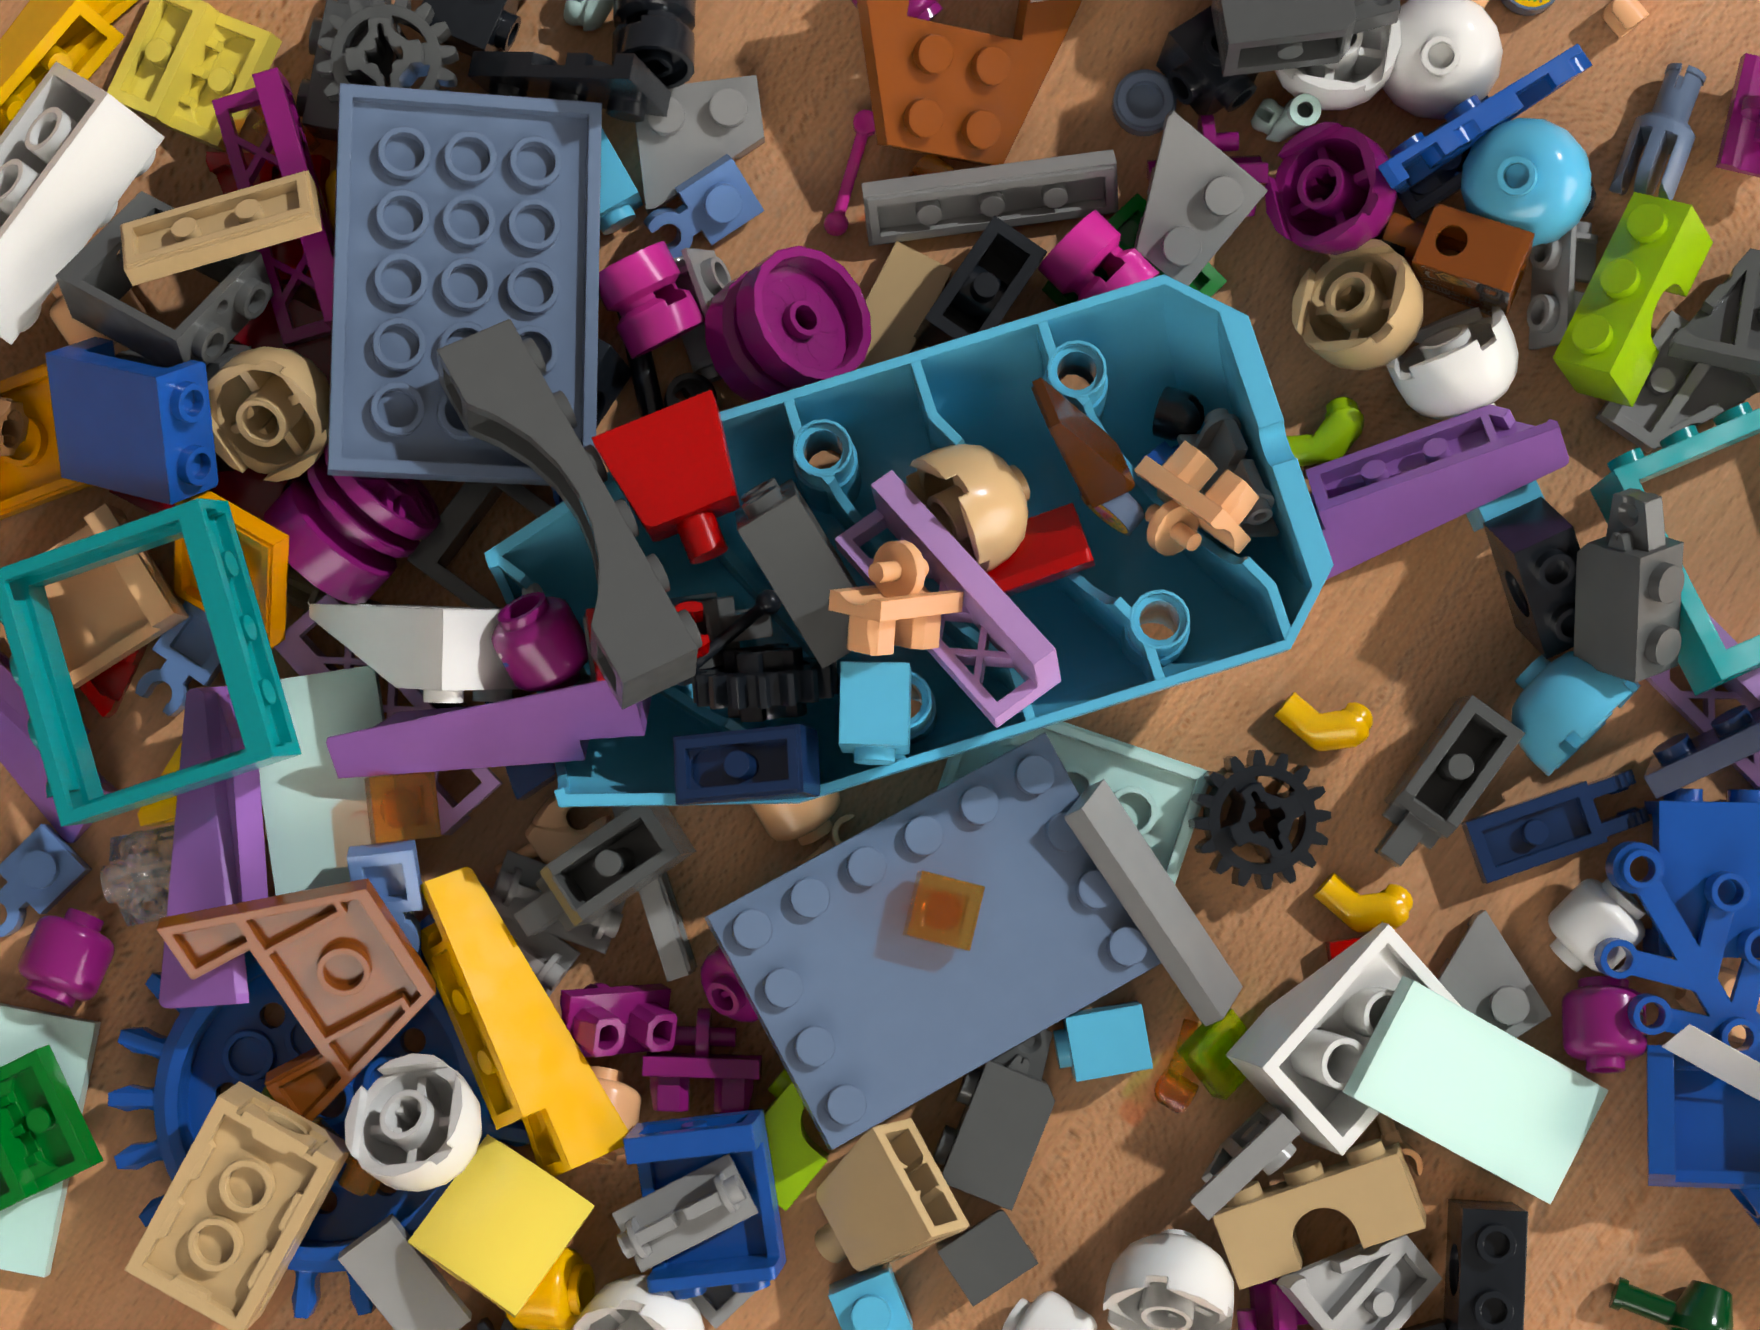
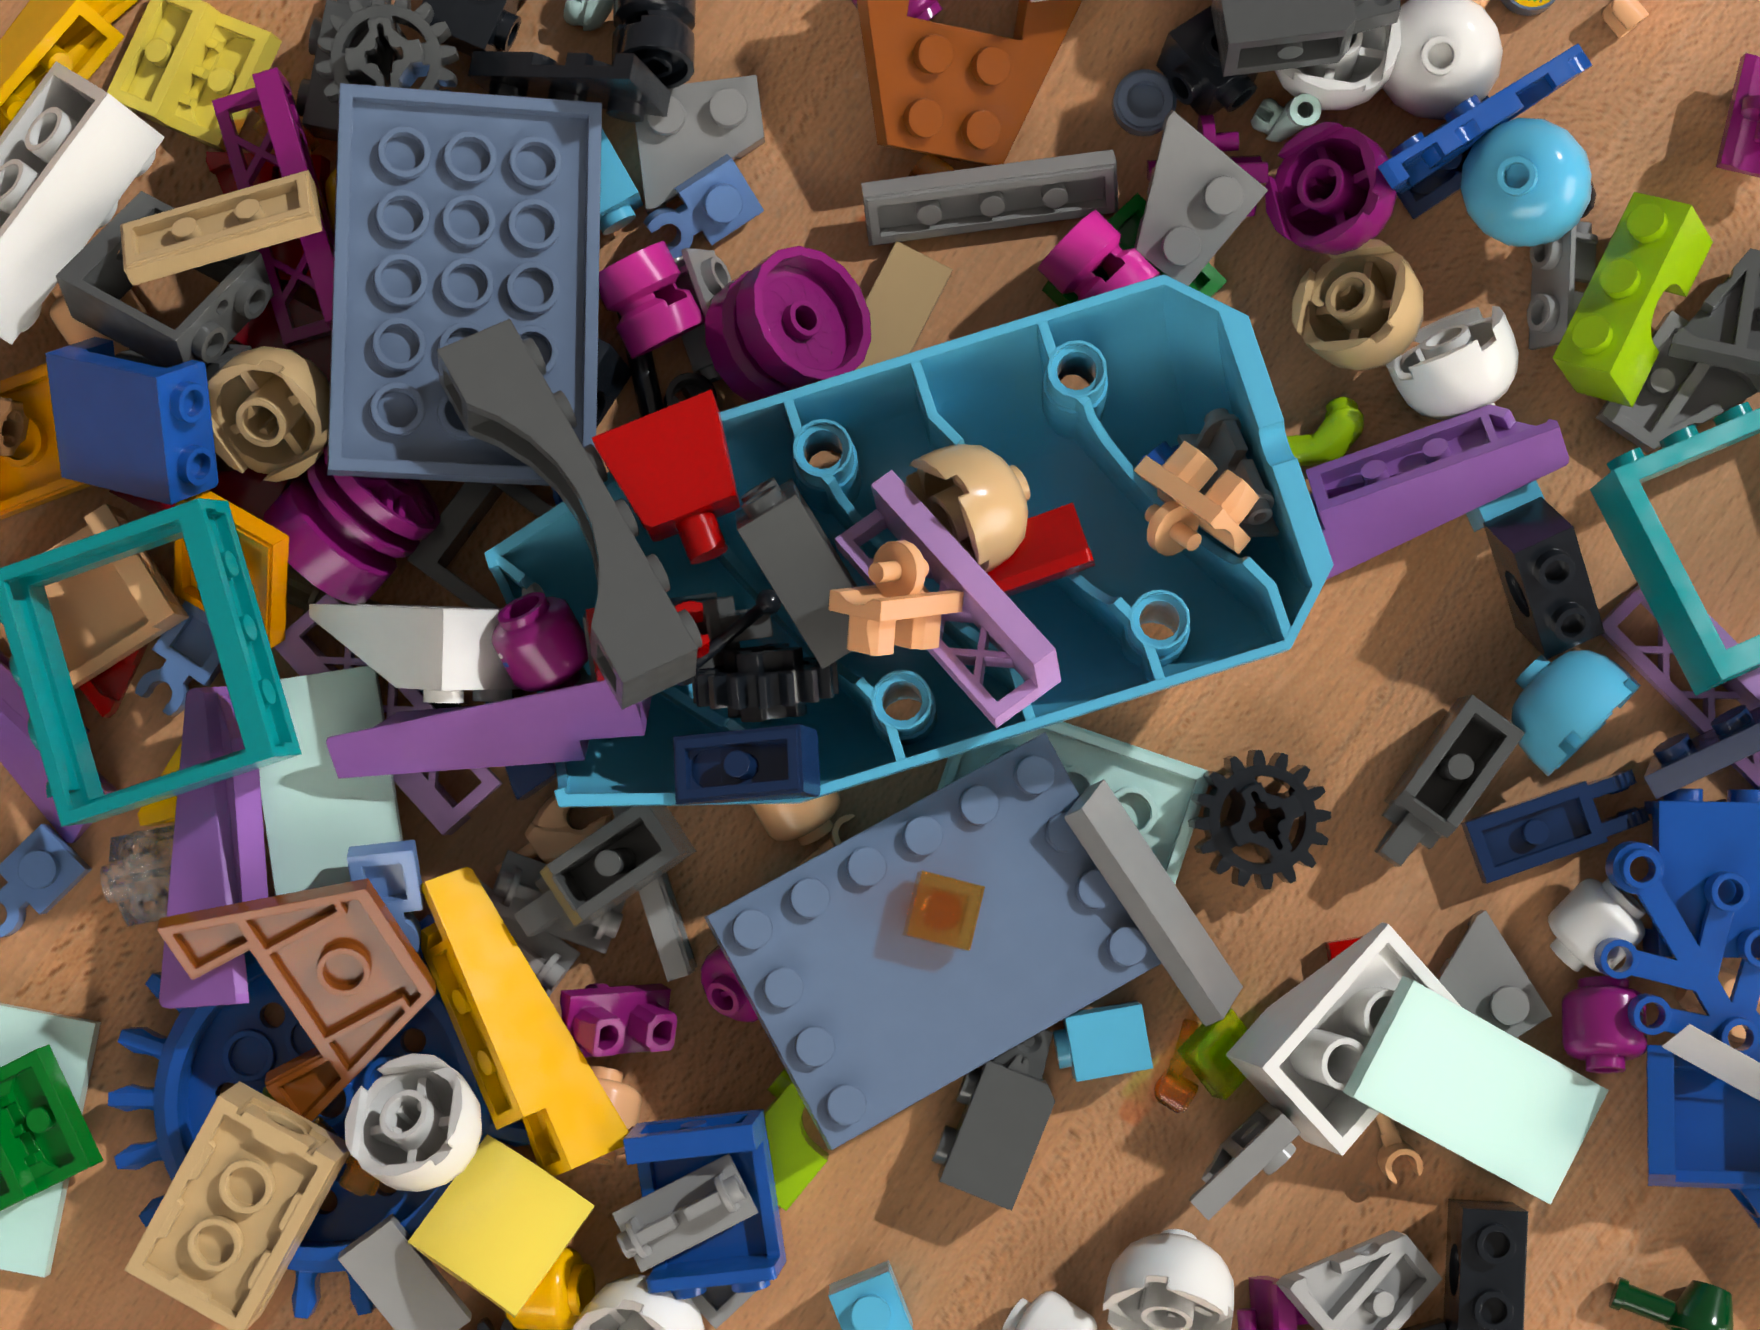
magenta head [18,908,115,1008] -> none
clear orange plate [364,772,441,844] -> none
magenta hips [642,1008,762,1113] -> none
tan torso [815,1118,970,1272] -> none
dark pink hinge [824,110,876,236] -> none
medium azure brick [839,661,912,765] -> none
black brick [913,216,1047,347] -> none
dark grey panel [936,1210,1038,1307] -> none
reddish brown slope [1031,378,1135,508] -> none
sand blue tile [1079,492,1145,536] -> none
black hinge [1152,386,1205,441] -> none
tan arch [1212,1139,1426,1290] -> none
yellow arm [1274,692,1373,751] -> none
yellow arm [1313,872,1413,932] -> none
dark orange torso [1382,204,1535,318] -> none
dark grey hinge [1573,488,1684,683] -> none
sand blue arm [1609,63,1706,200] -> none

